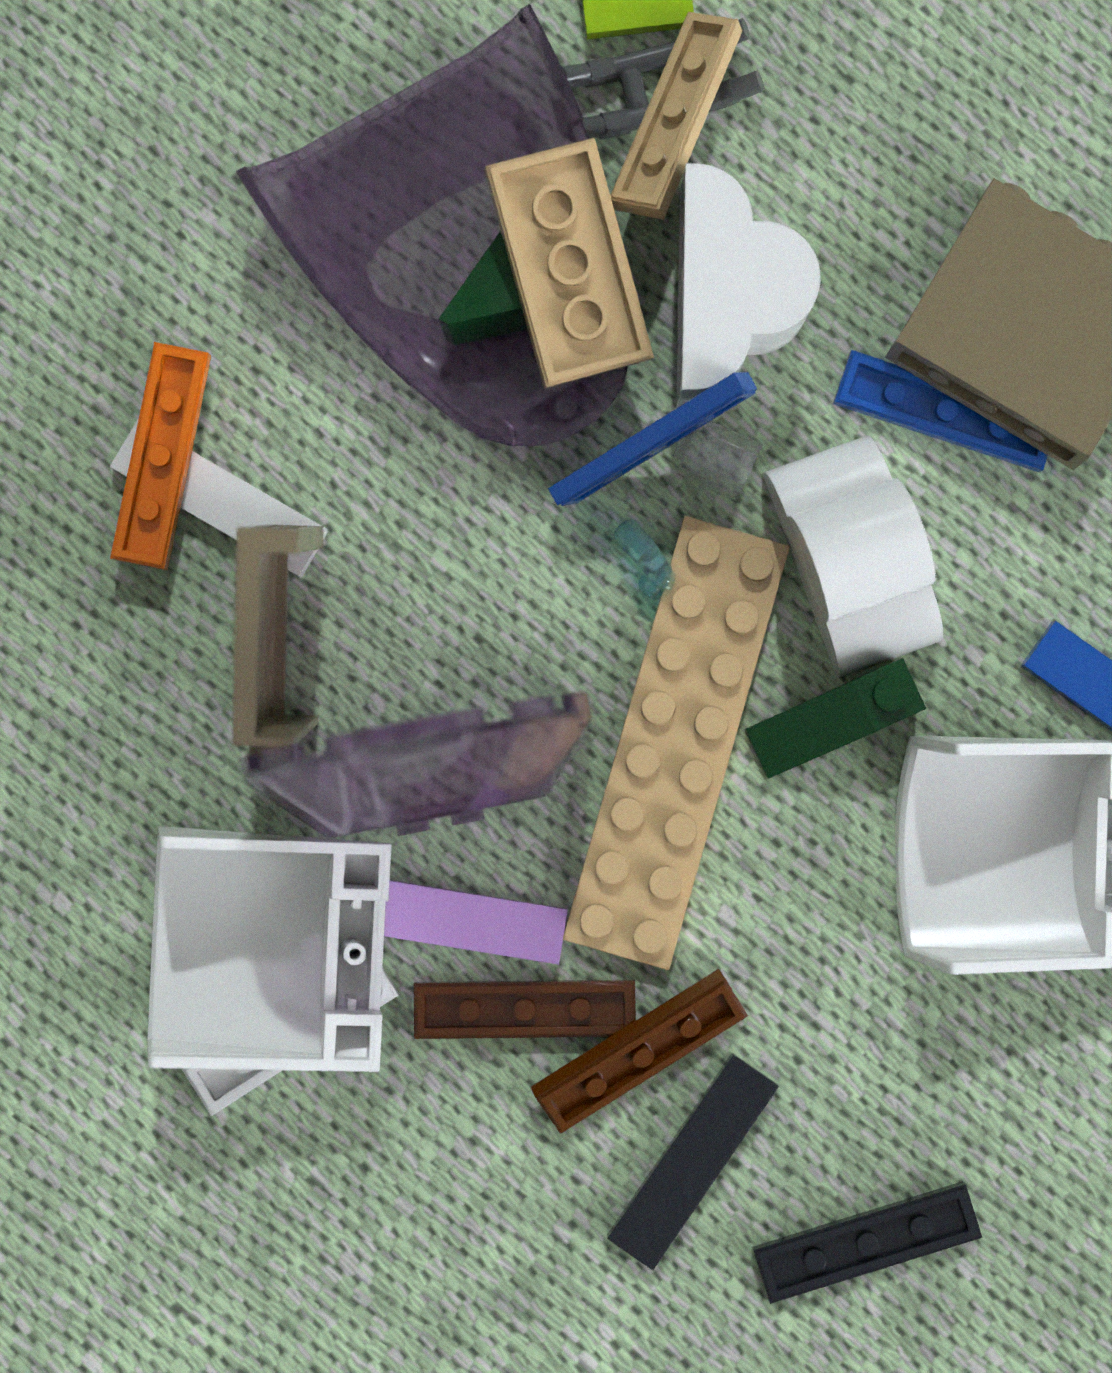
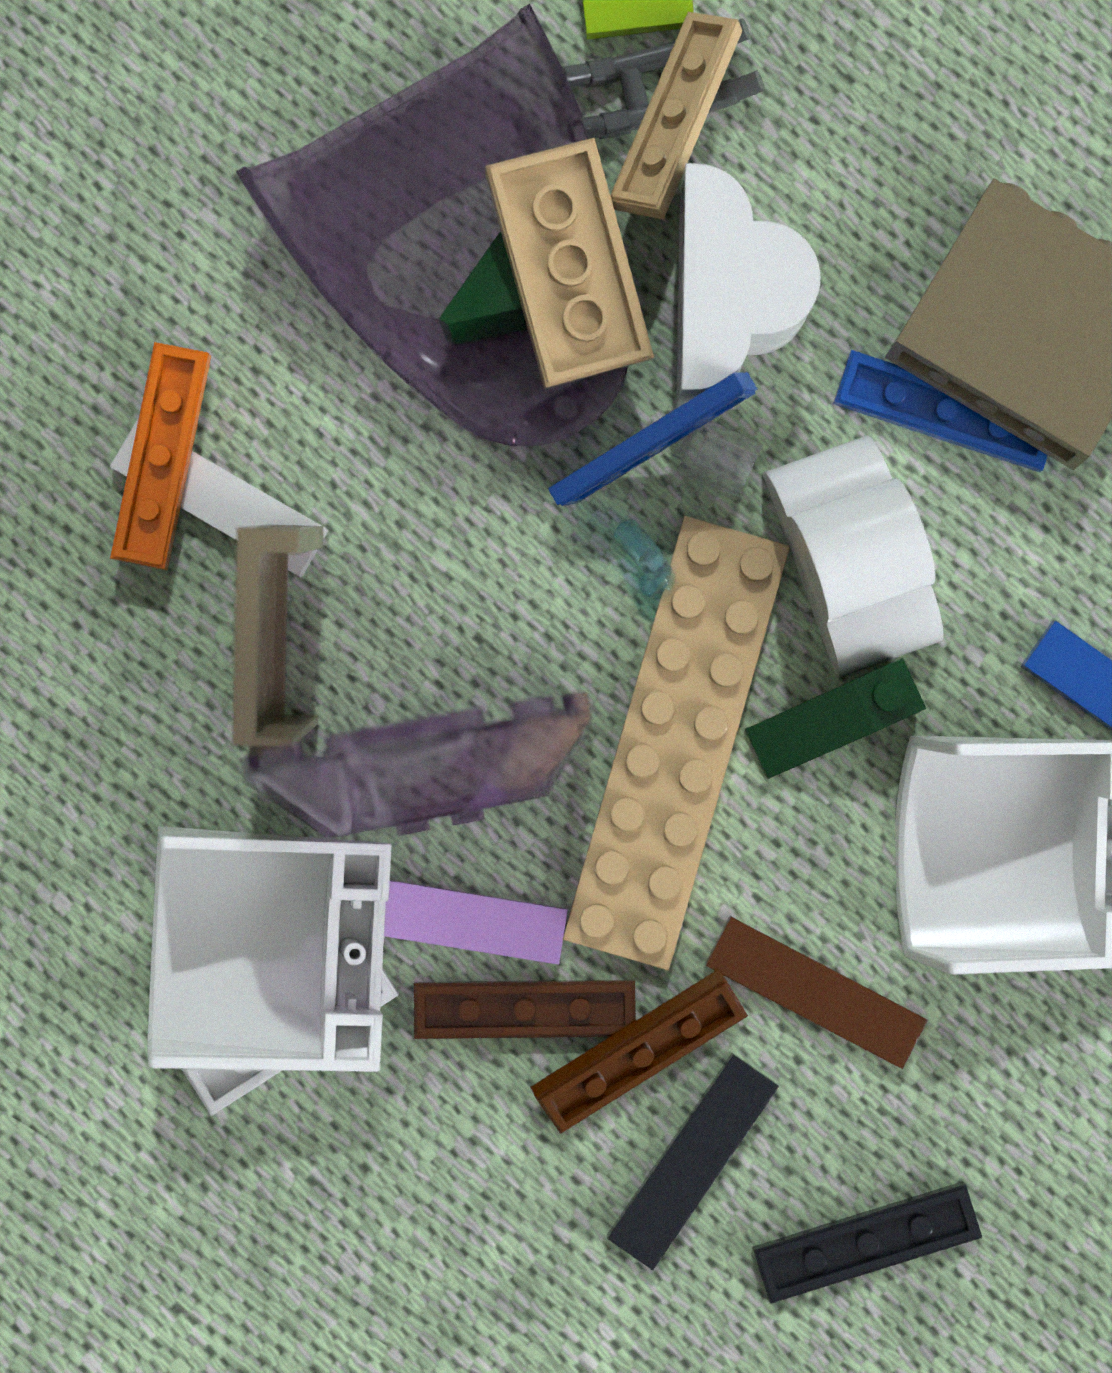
none -> reddish brown tile [704,916,928,1069]

